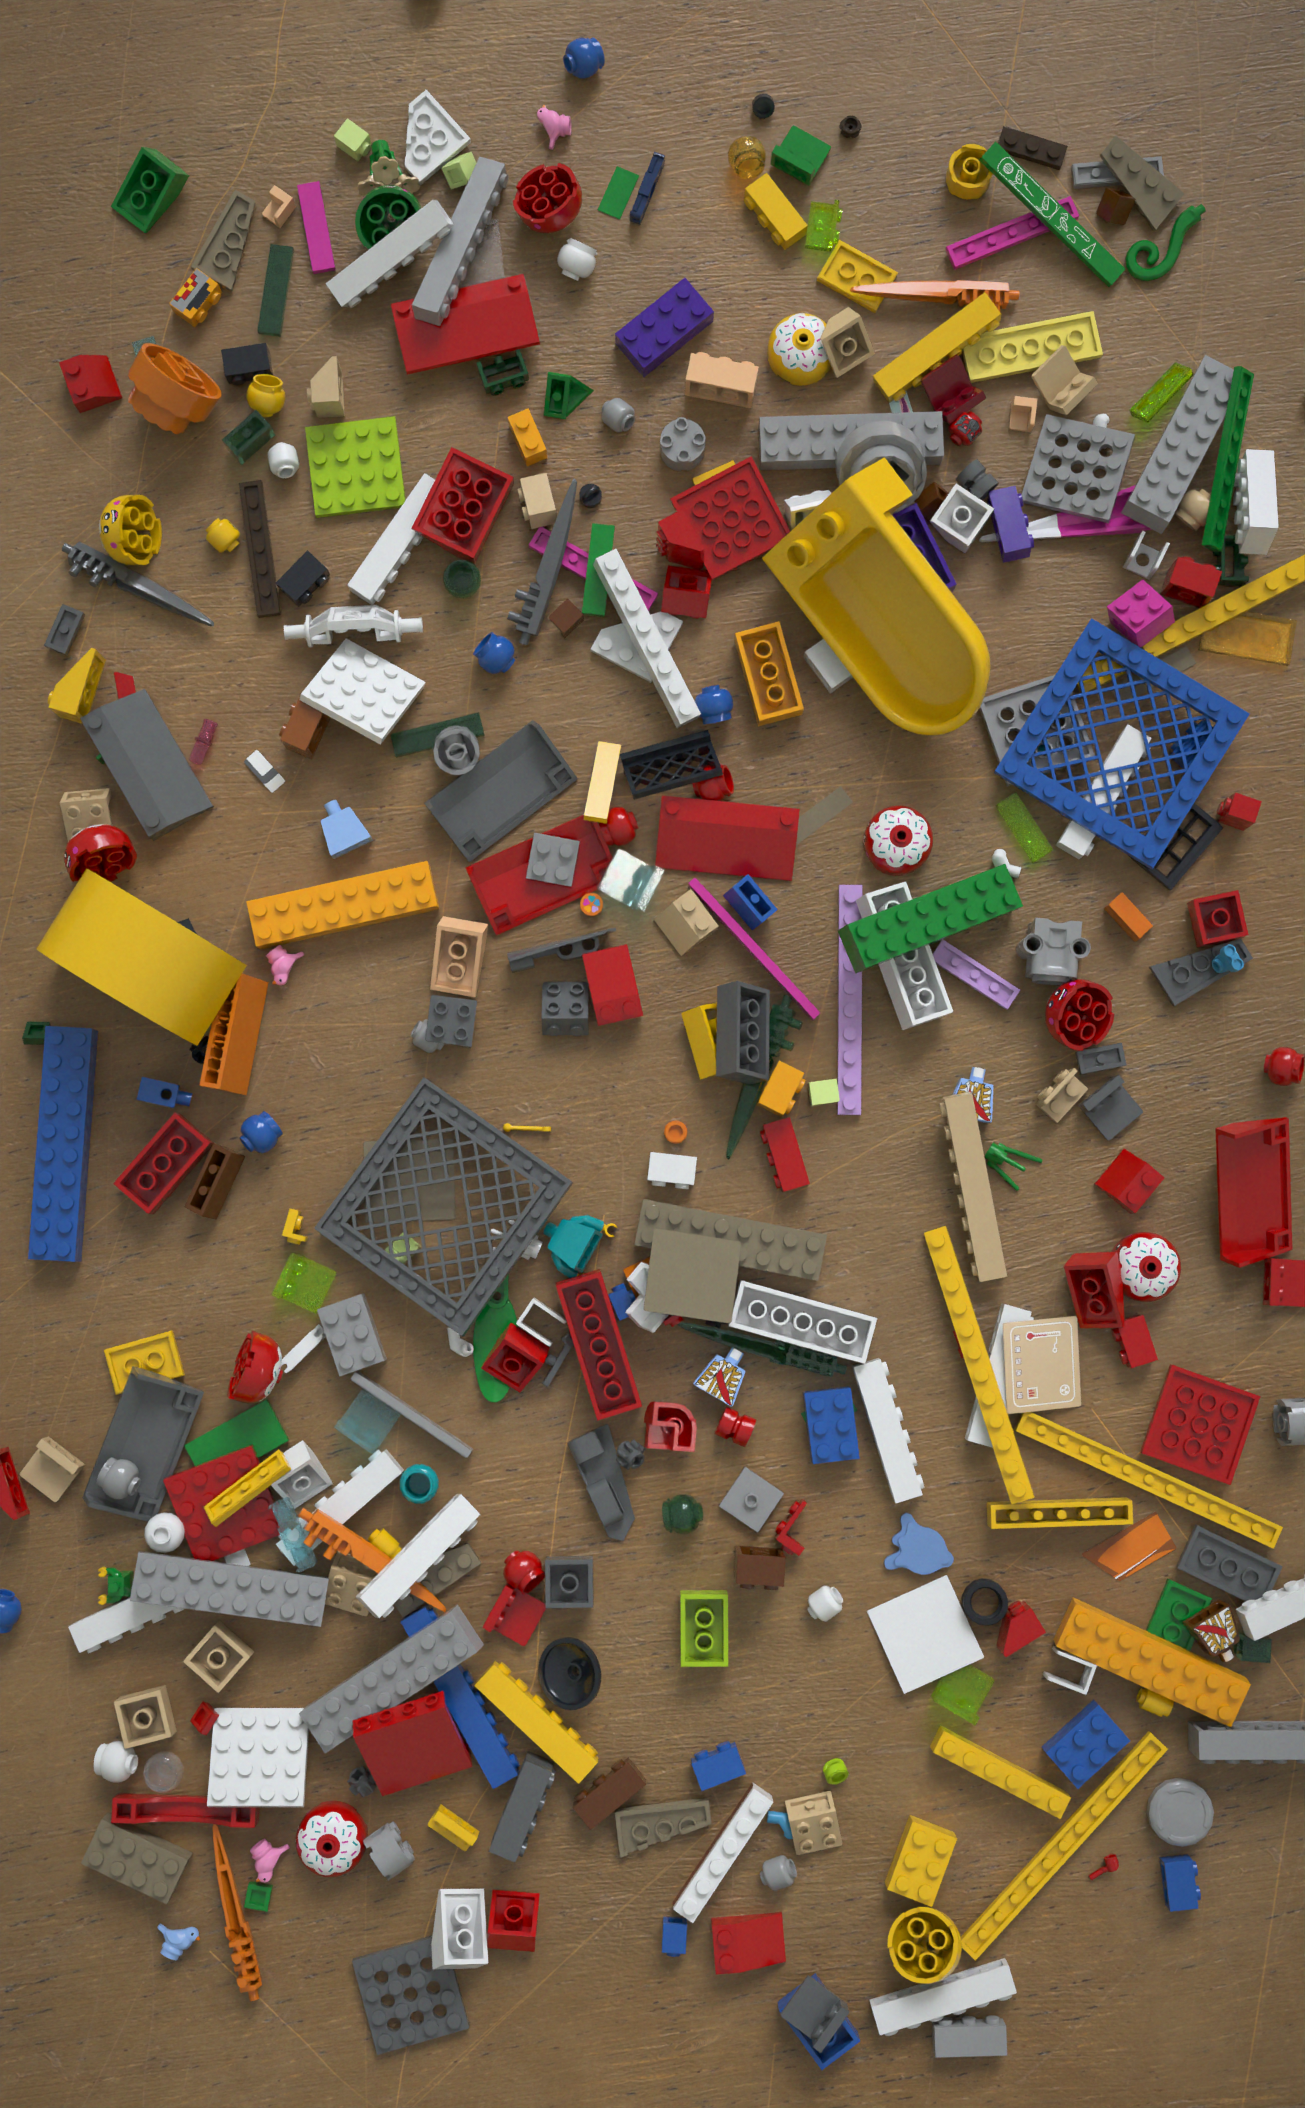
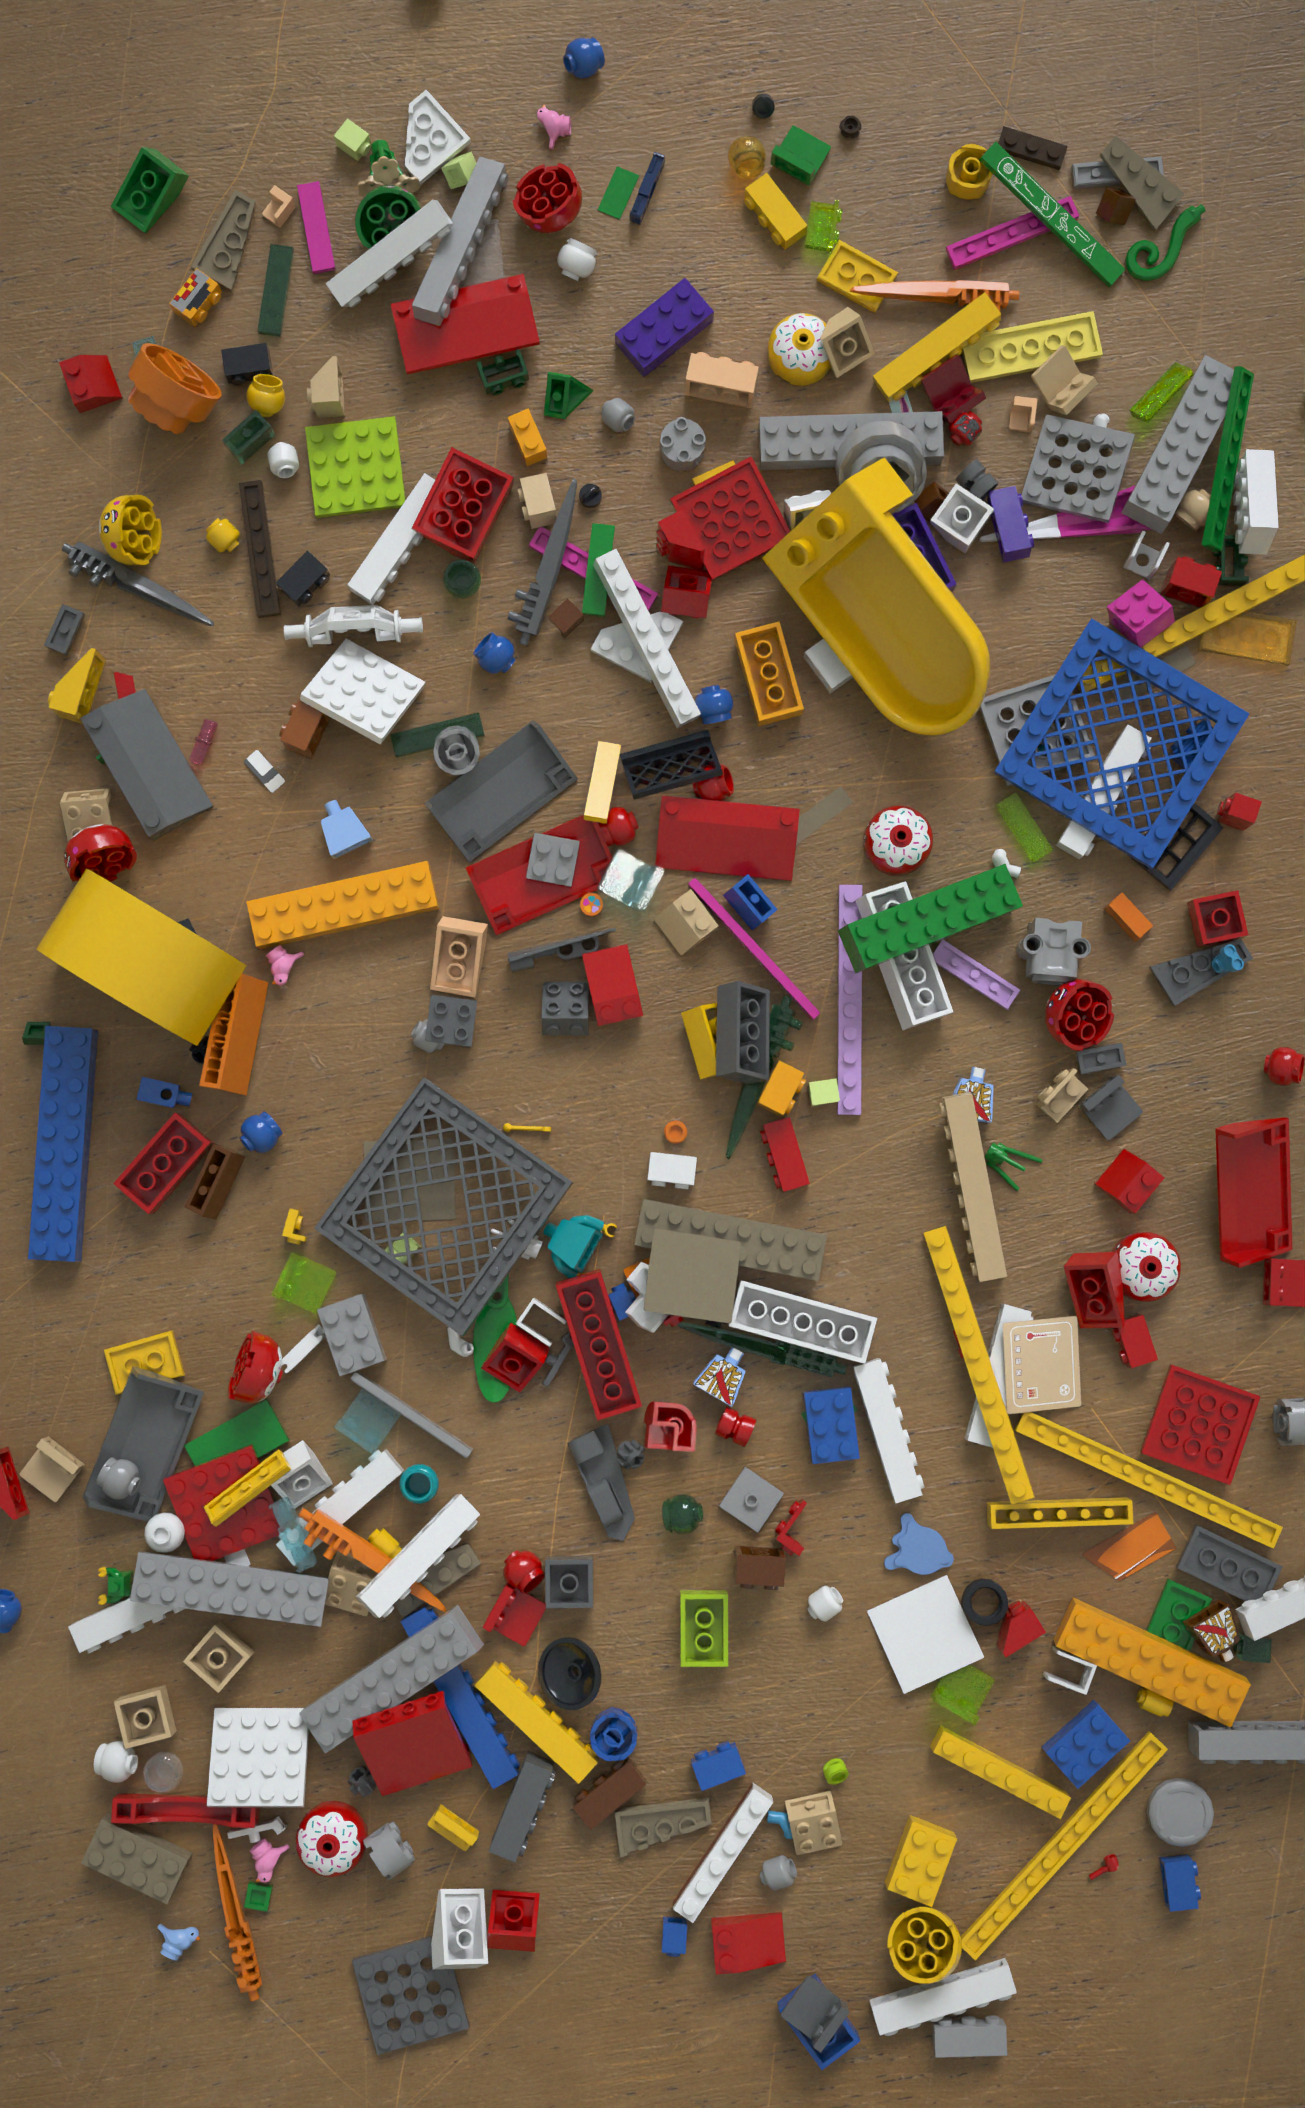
red tile [190,1701,219,1736] -> none
none -> white piece [227,1816,287,1843]
none -> blue brick [590,1707,637,1761]

